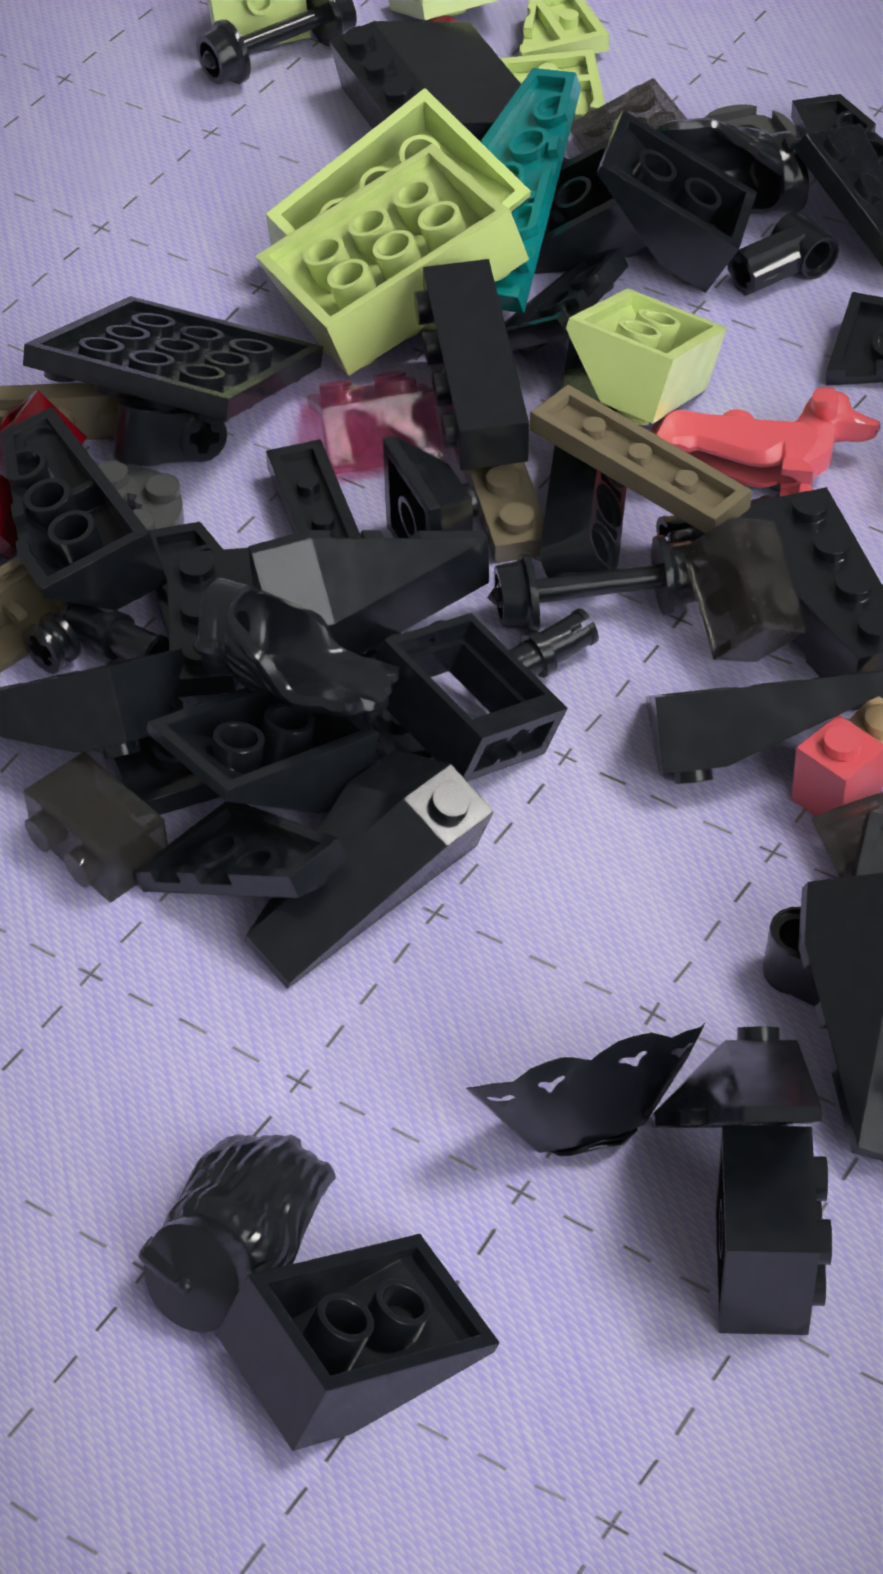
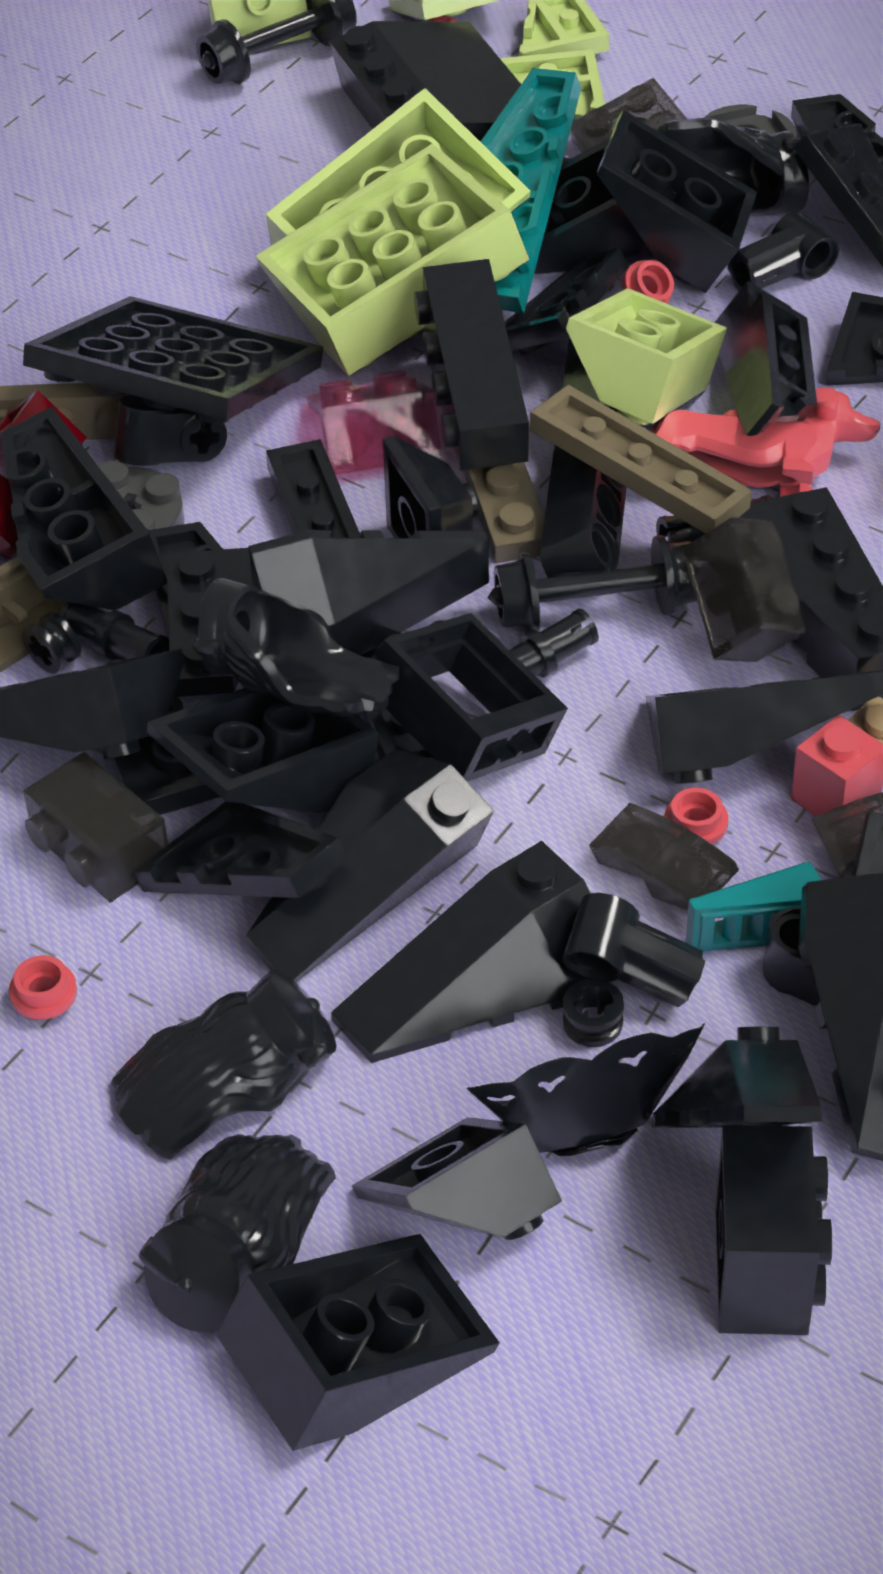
none -> coral plate [9,955,77,1020]
none -> black hair [111,969,337,1159]
none -> black wedge [331,841,590,1063]
none -> slope [352,1117,562,1240]
none -> black piece [562,892,706,1007]
none -> black bush [563,979,624,1047]
none -> clear smoke slope [589,802,739,910]
none -> coral plate [622,260,674,304]
none -> coral plate [664,787,728,848]
none -> teal slope [685,862,821,951]
none -> black wedge [715,281,817,436]

